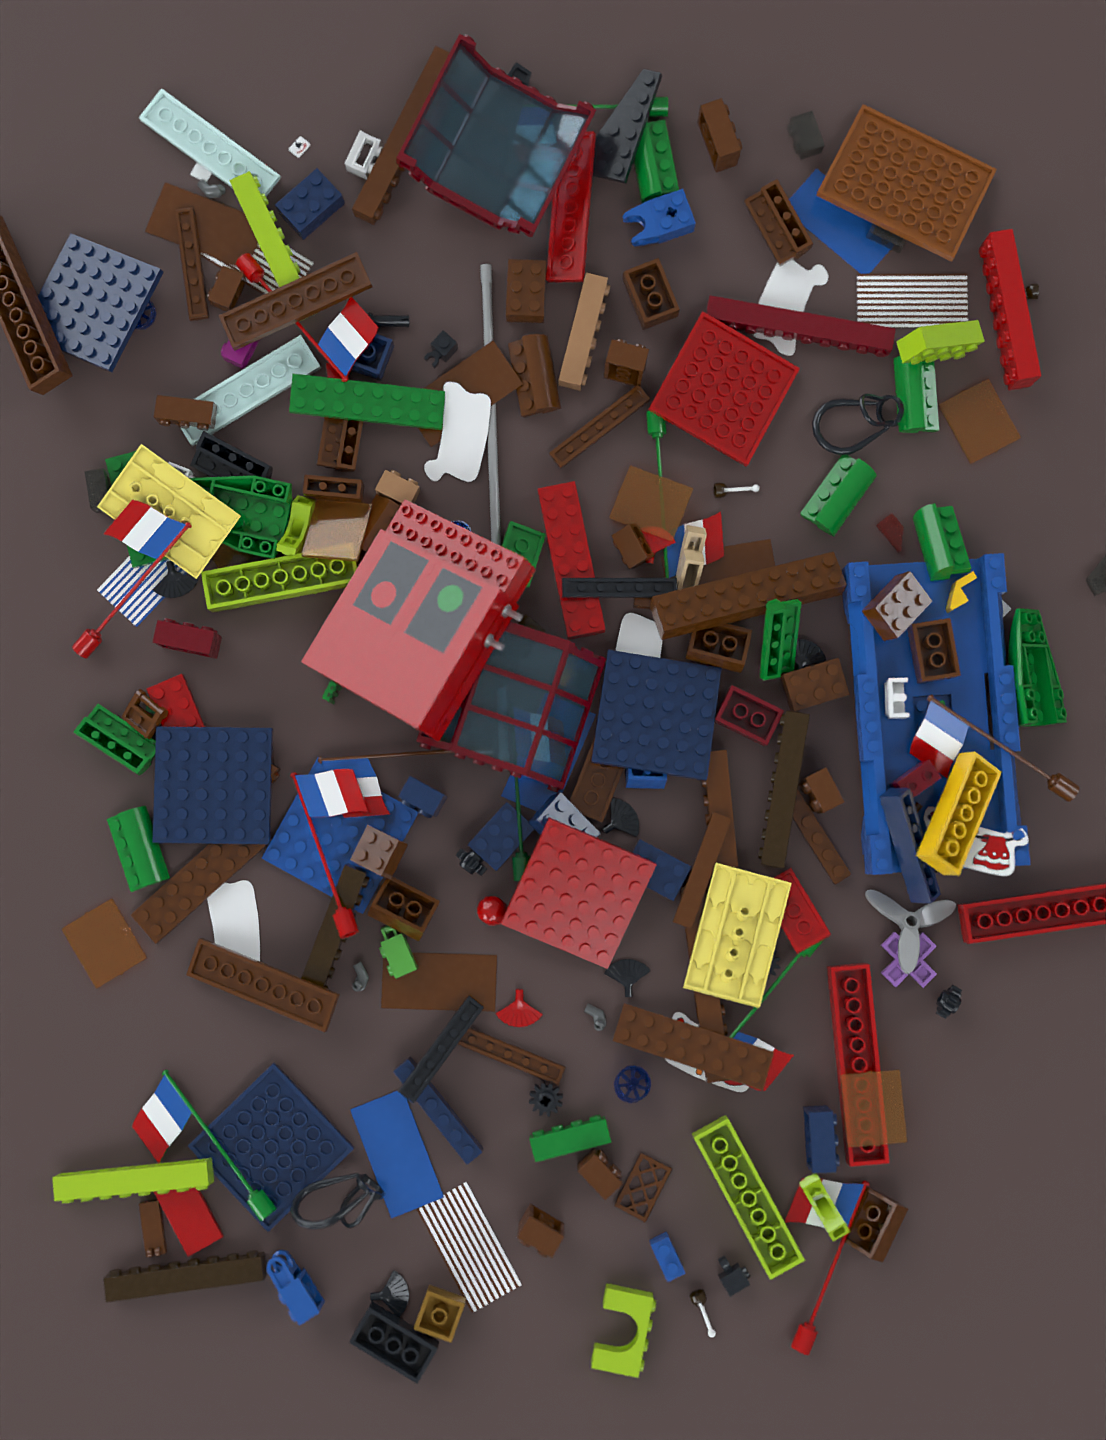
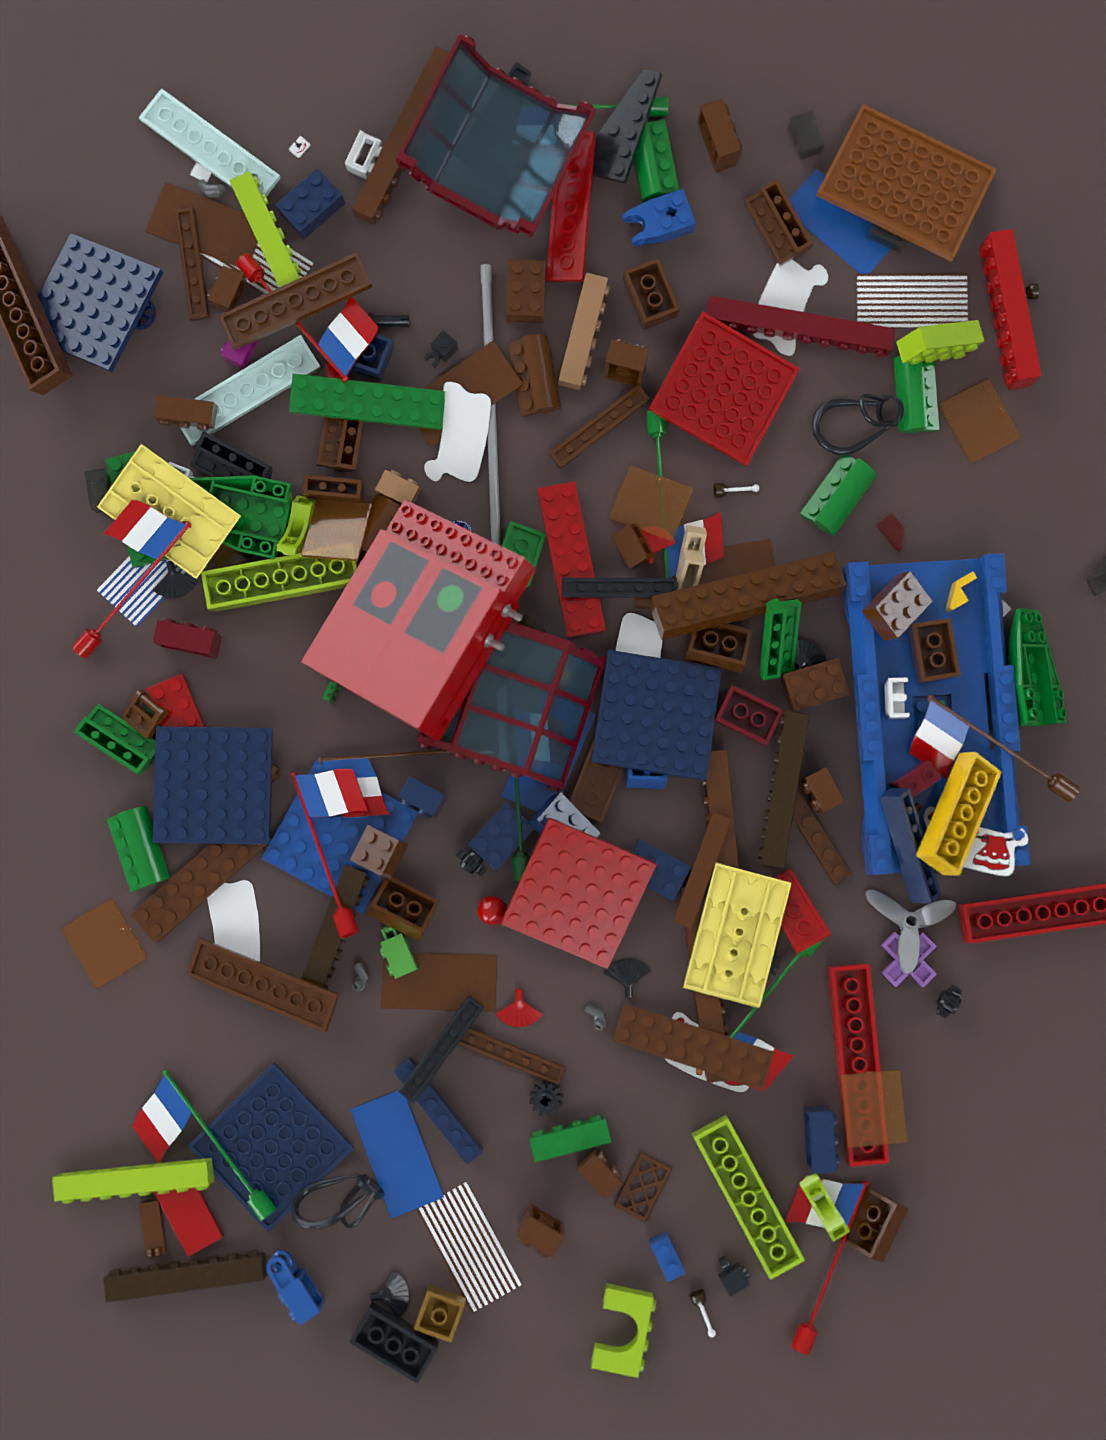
black hand [602,798,639,837] -> none
clear blue wheel [614,1065,651,1103] -> none
green brick [913,503,971,581] -> none

